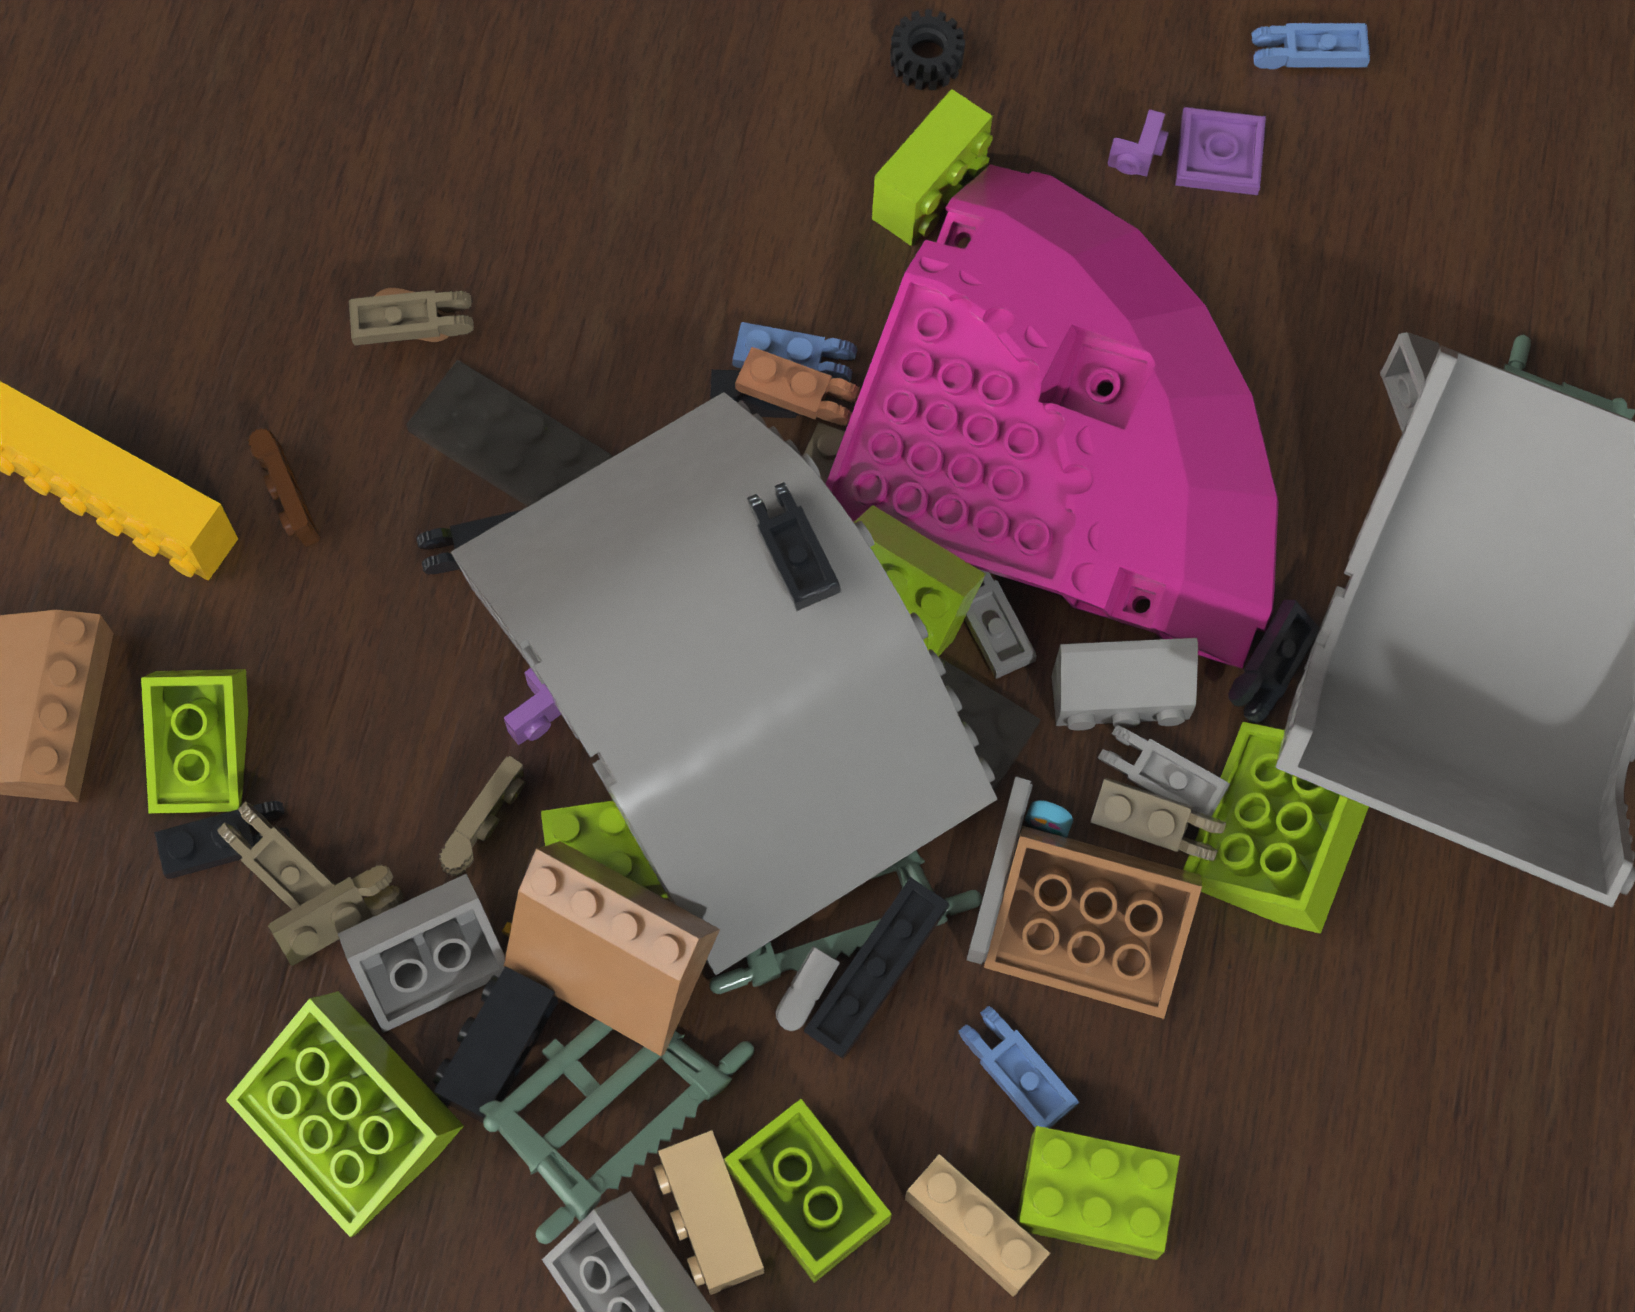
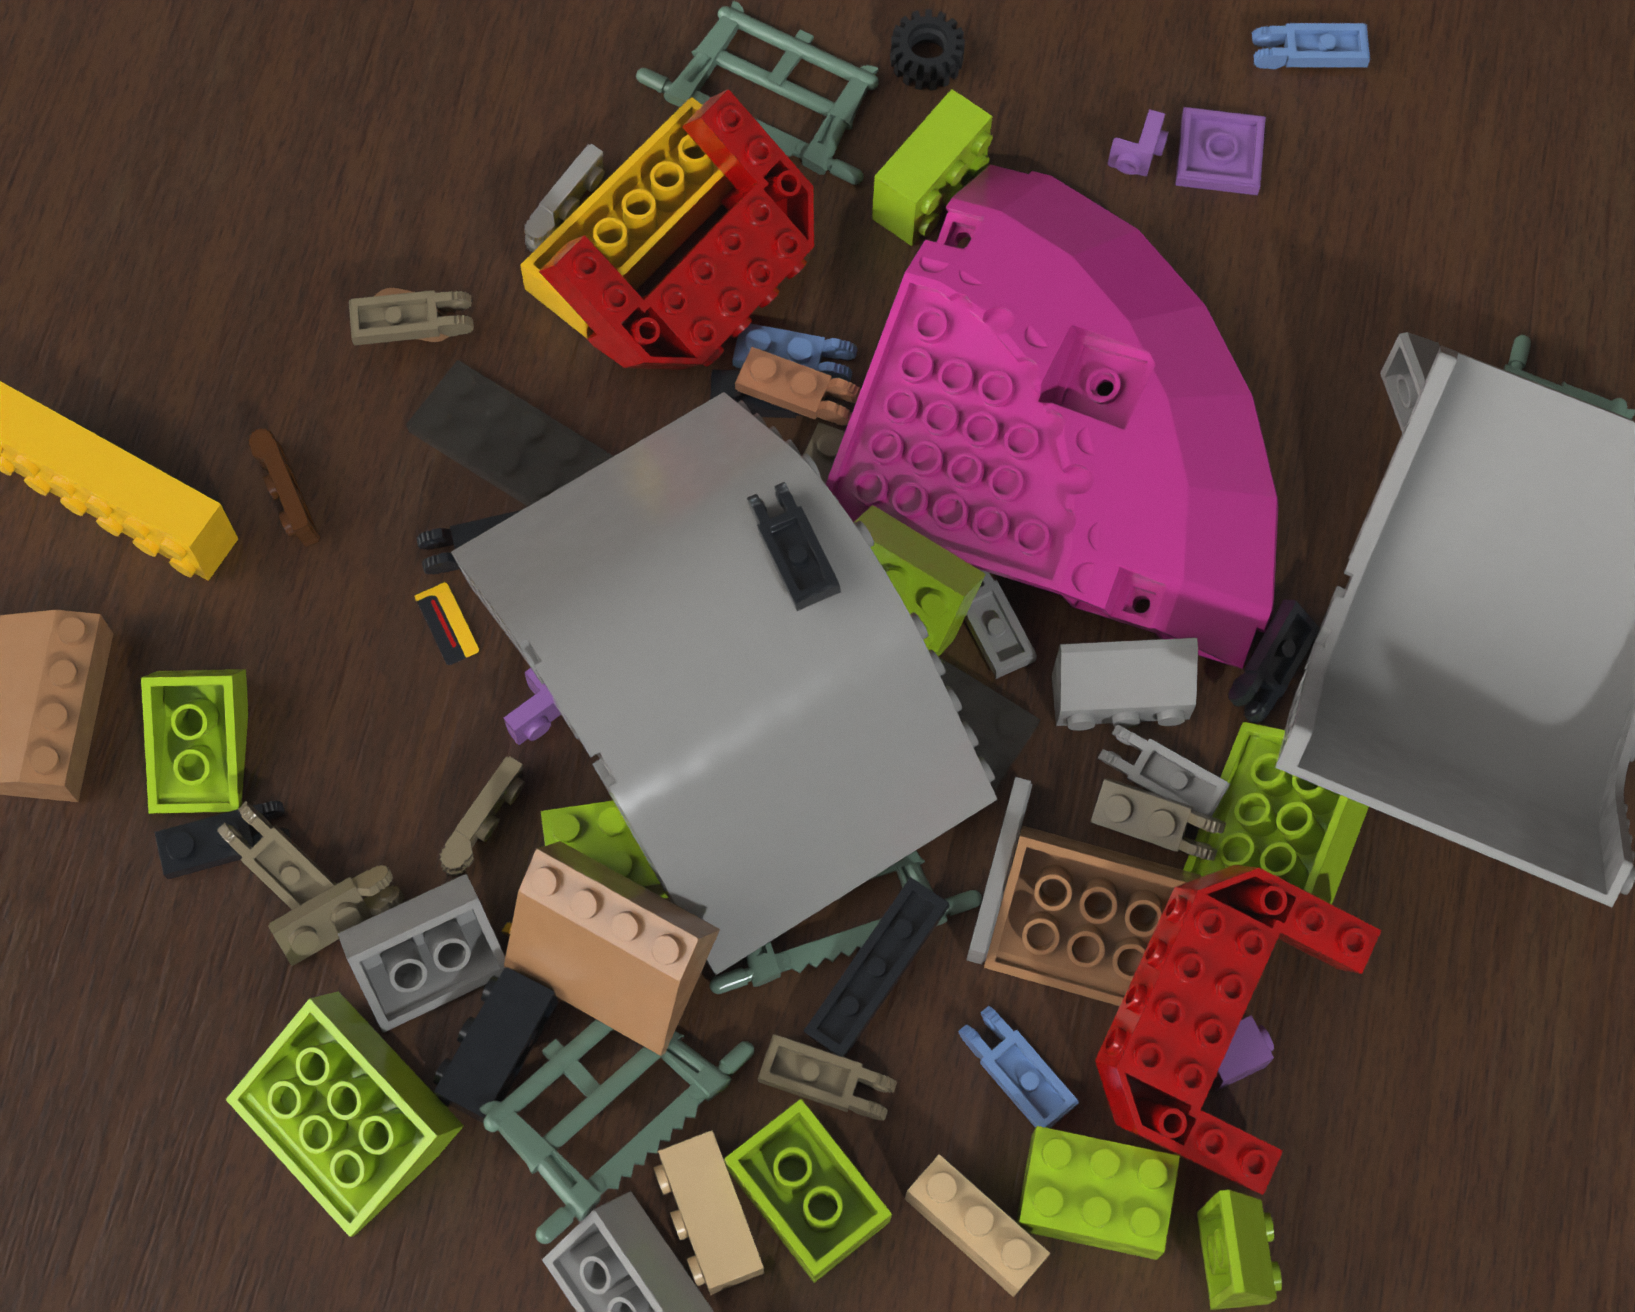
light grey bar [775,946,840,1031] -> none
medium azure tile [1025,800,1074,837] -> none
none -> sticker [415,582,479,665]
none -> yellow brick [520,97,734,338]
none -> light grey hinge [524,144,605,252]
none -> red wedge [539,89,814,370]
none -> sand green piece [636,0,879,185]
none -> dark tan hinge [758,1034,897,1121]
none -> red wedge [1095,865,1382,1195]
none -> lime slope [1197,1190,1282,1310]
none -> medium lavender brick [1212,1015,1274,1091]

